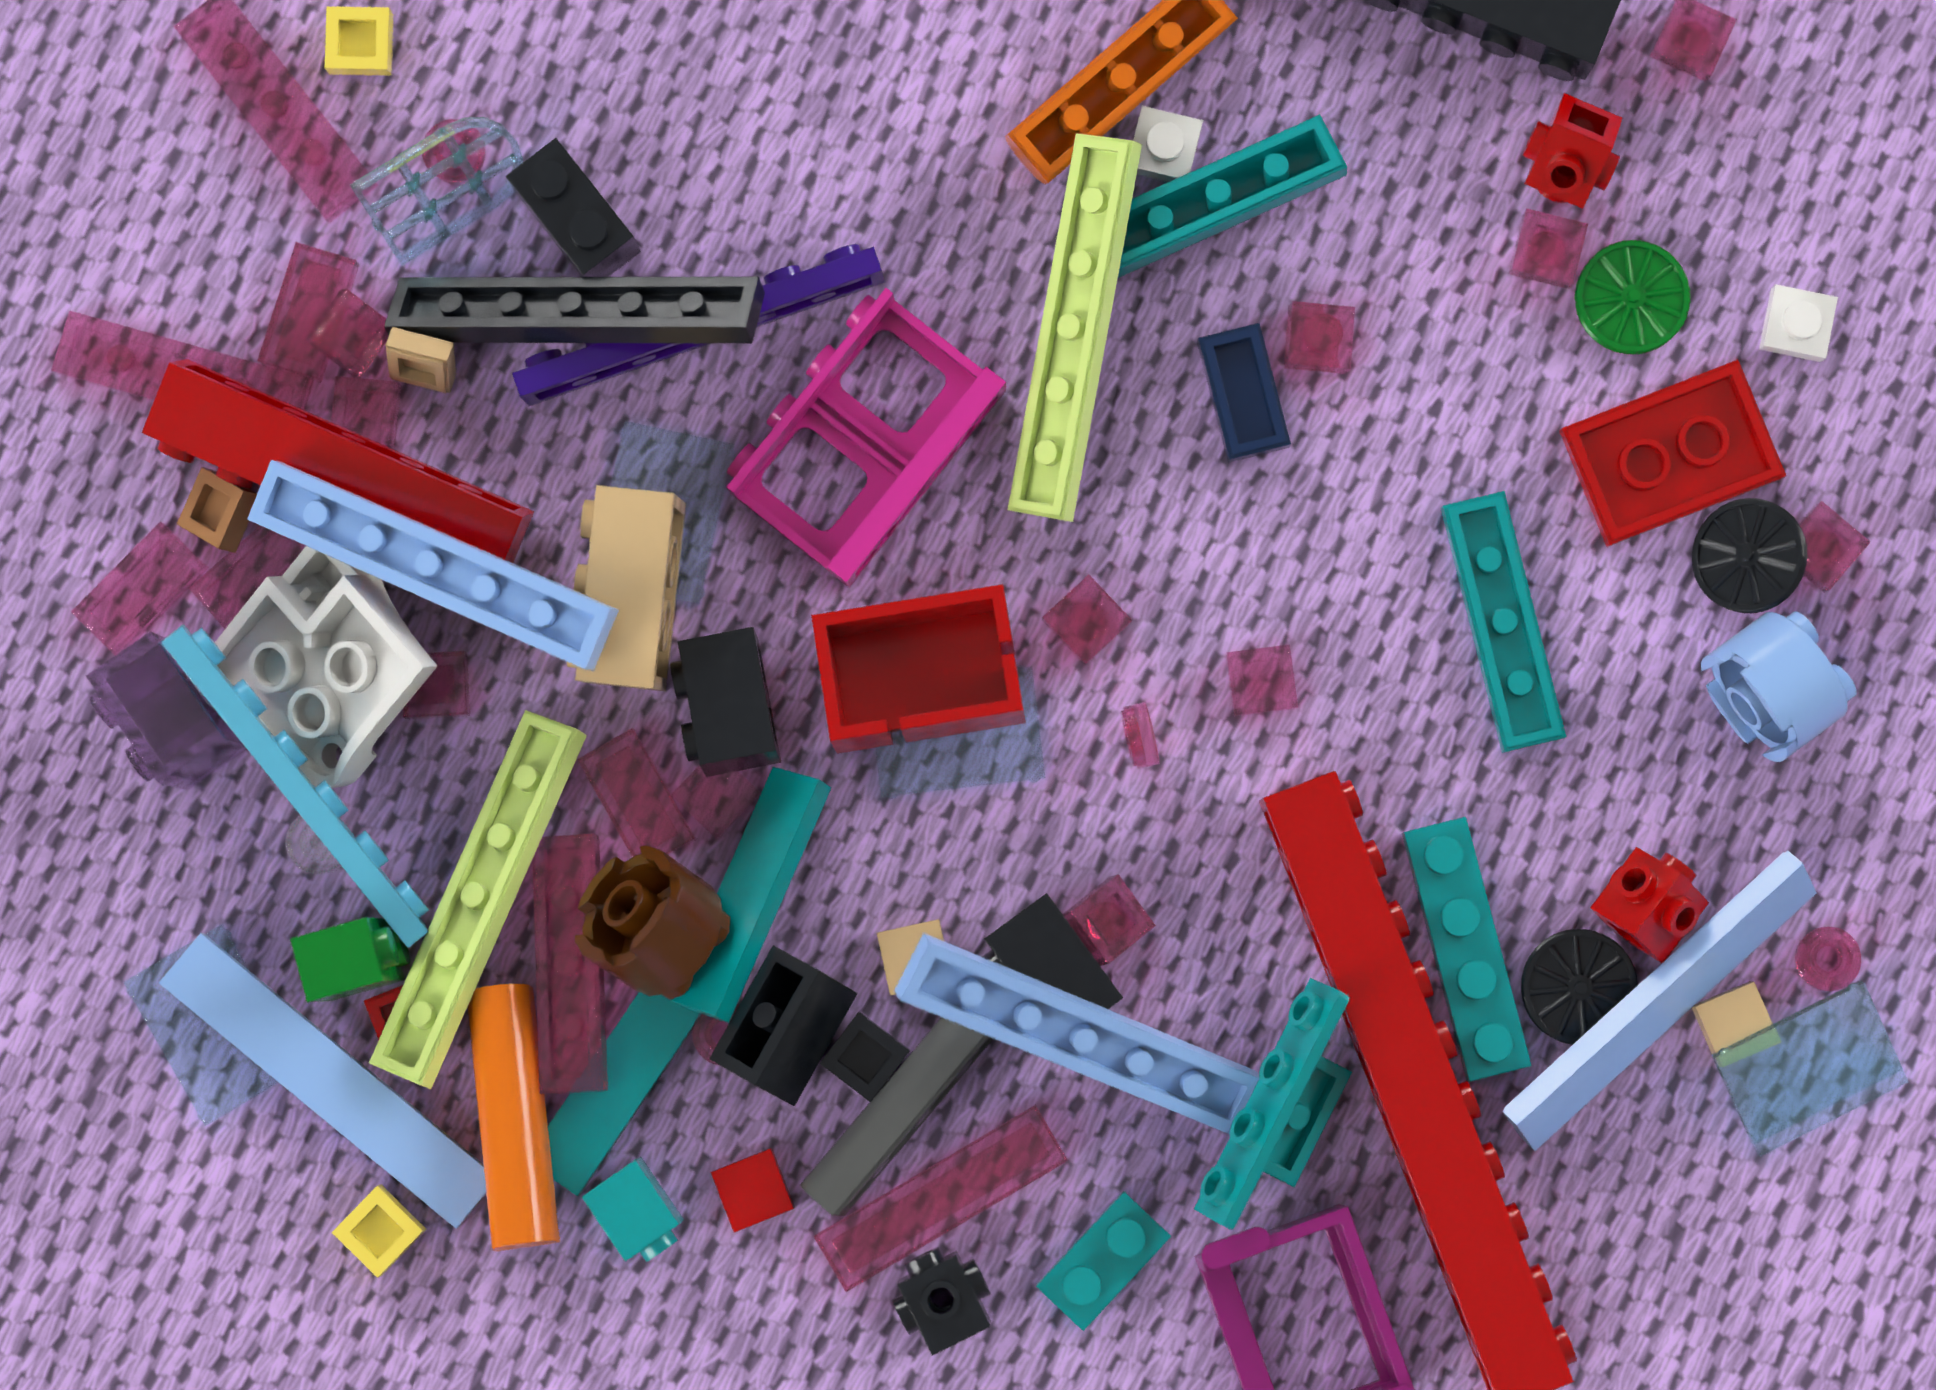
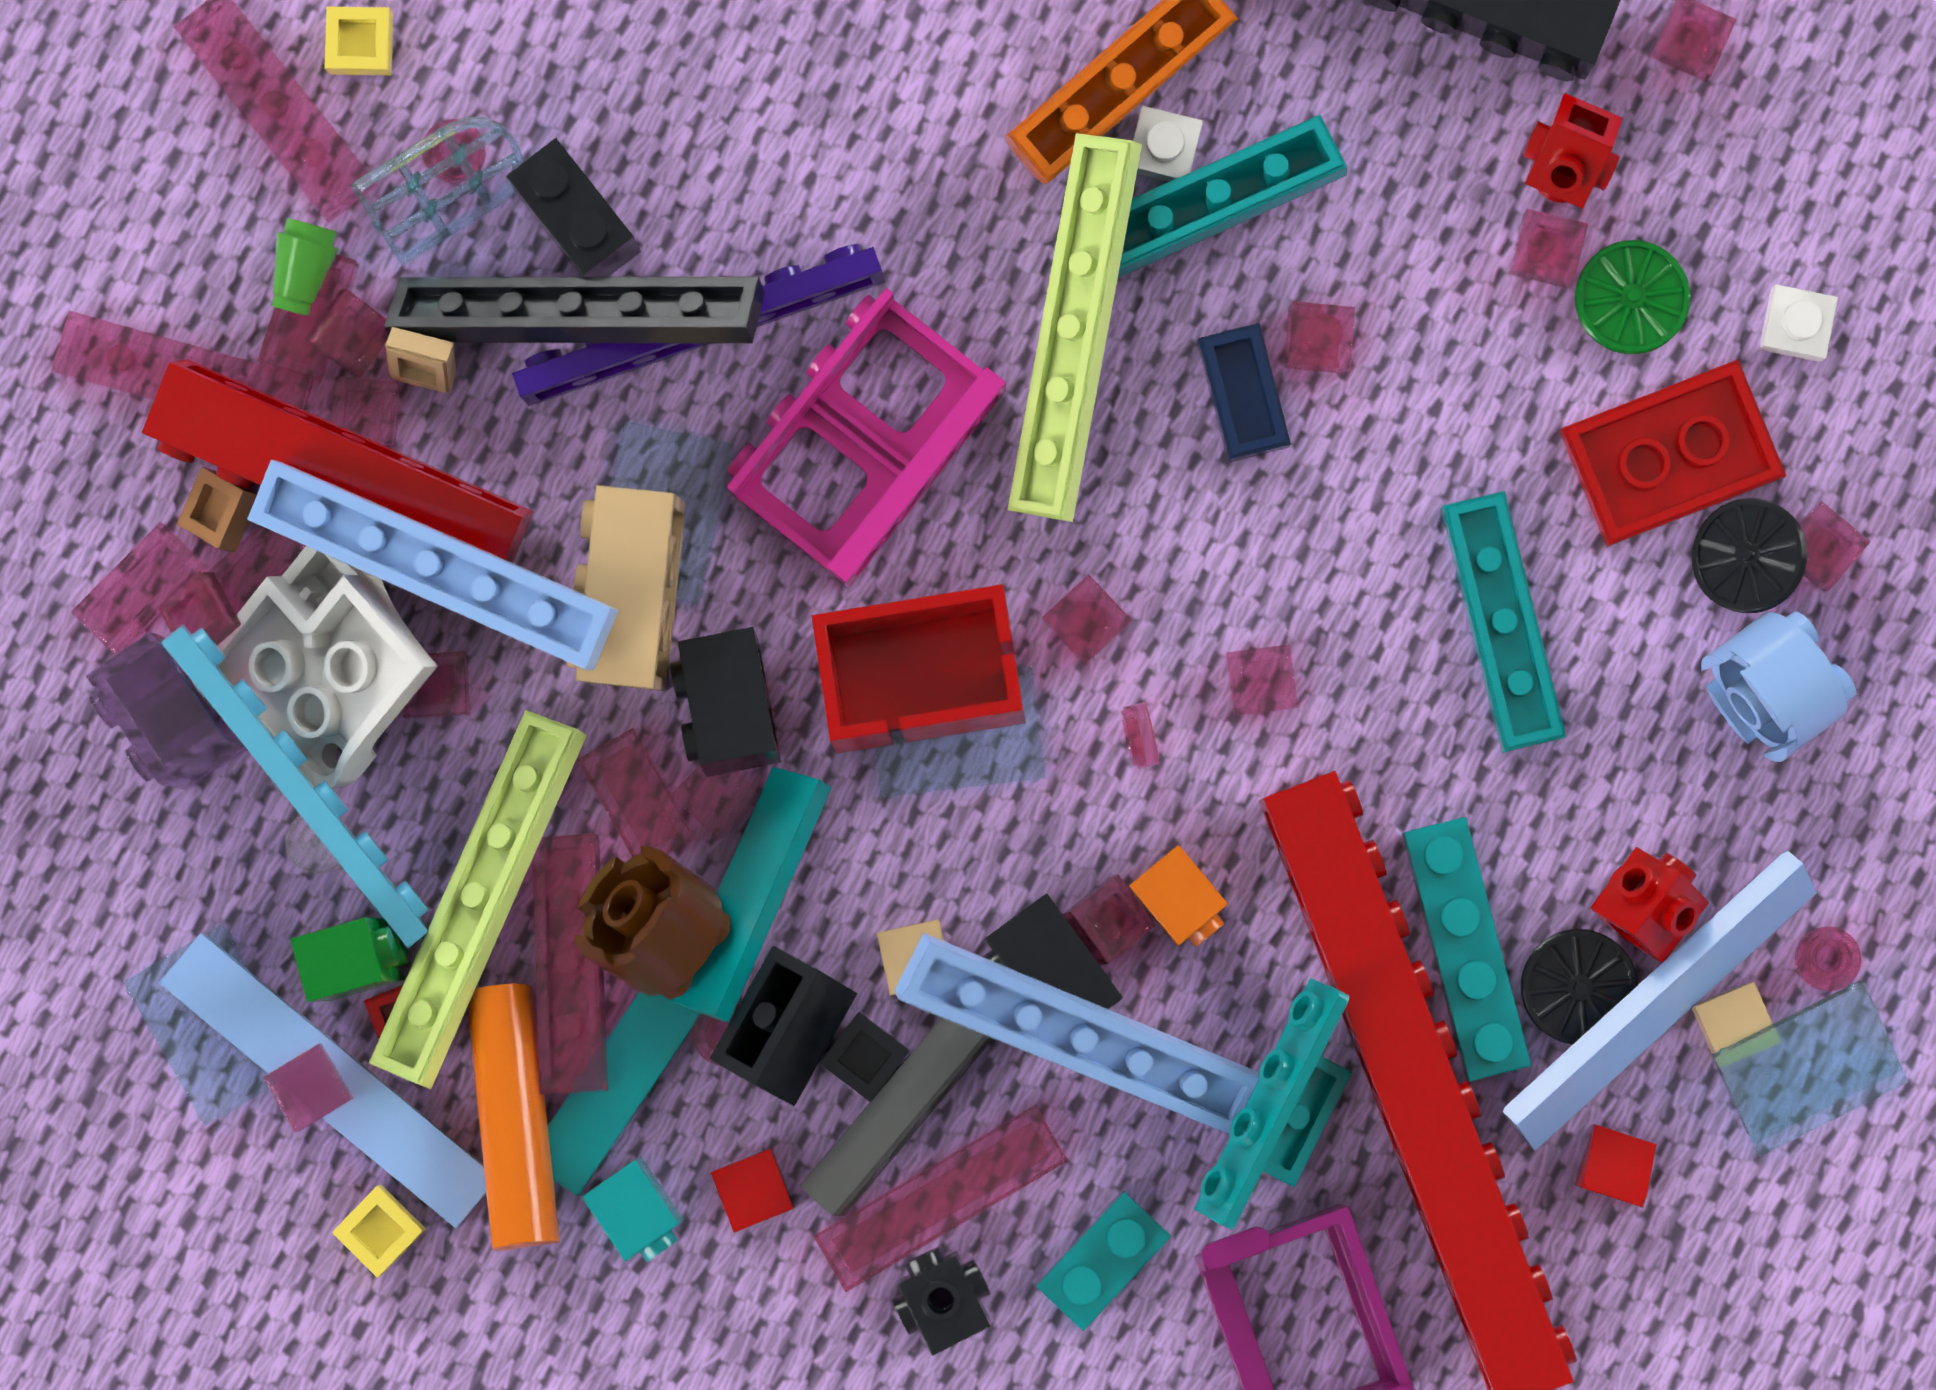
none -> clear pink tile [158,571,241,646]
none -> clear pink tile [262,1043,354,1133]
none -> bright green cone [271,218,339,316]
none -> orange brick [1127,845,1228,948]
none -> red slope [1575,1124,1657,1208]

